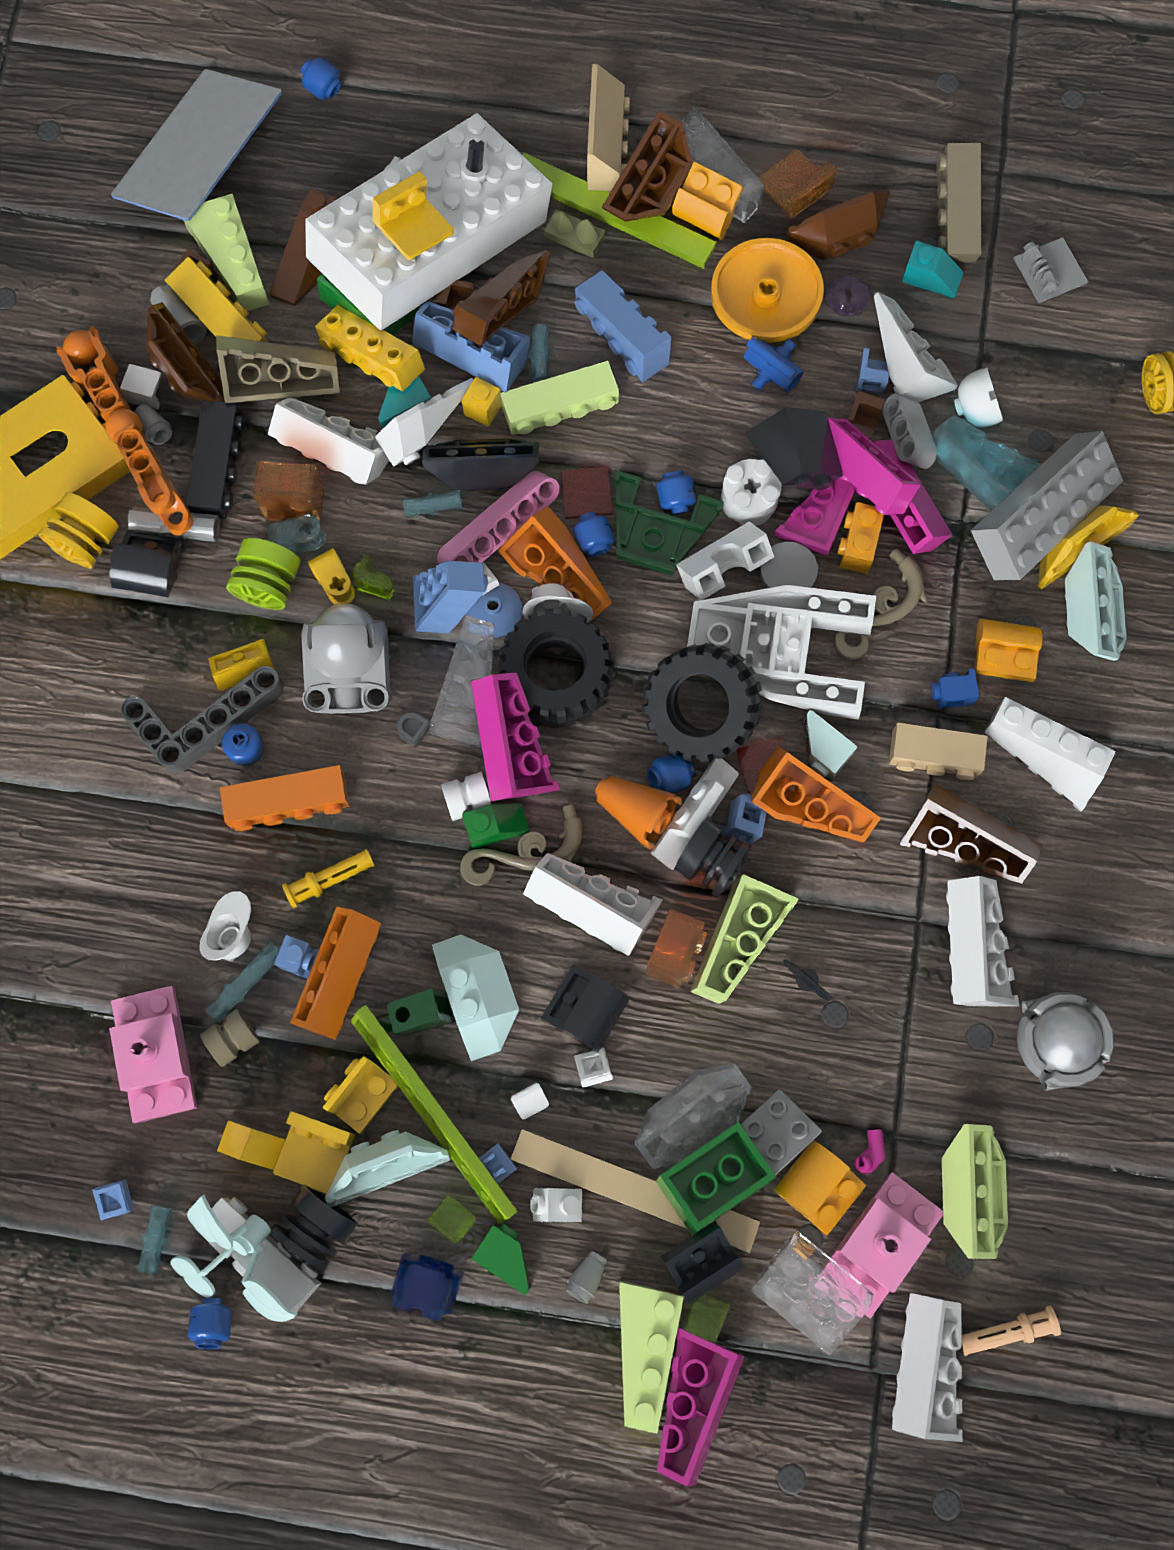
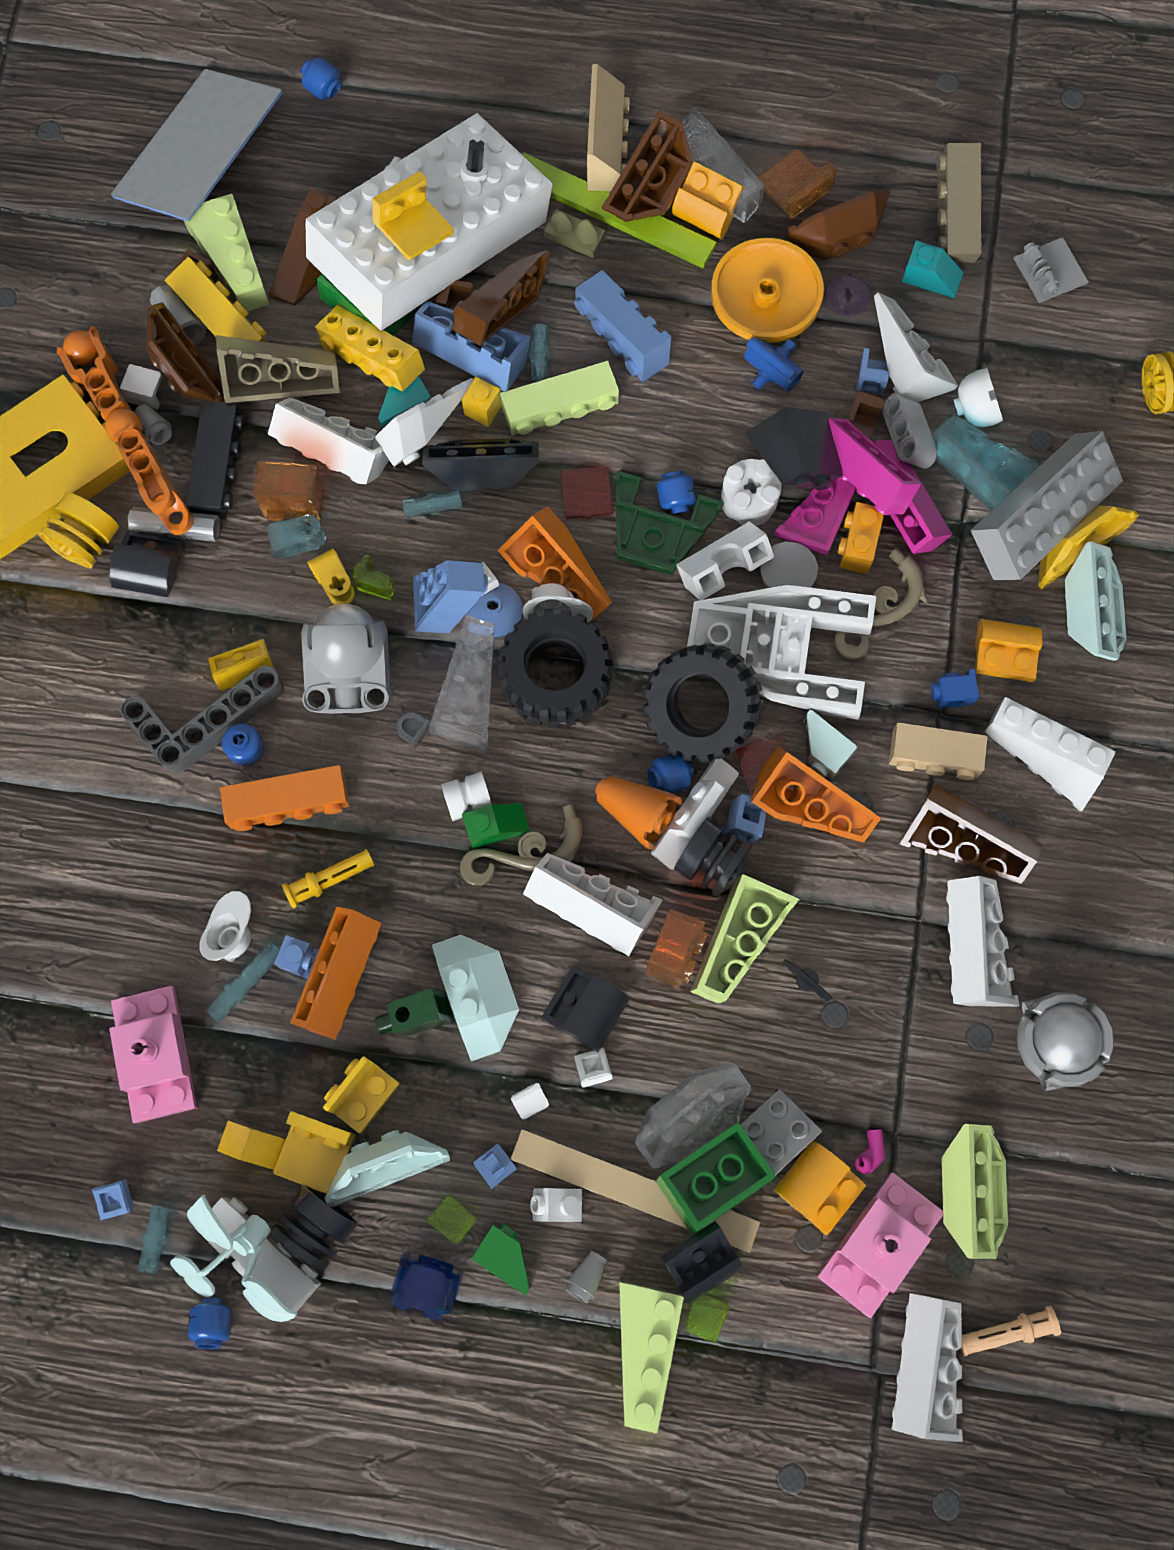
dark tan wheel [200,1008,260,1067] -> none
lime wheel [226,538,301,610] -> none
lime tile [351,1005,518,1224] -> none
bright pink beam [437,471,559,564] -> none
dark pink wedge [471,673,560,801] -> none
blue head [573,512,614,557] -> none
dark pink wedge [657,1327,745,1487] -> none
clear brick [751,1230,874,1356] -> none

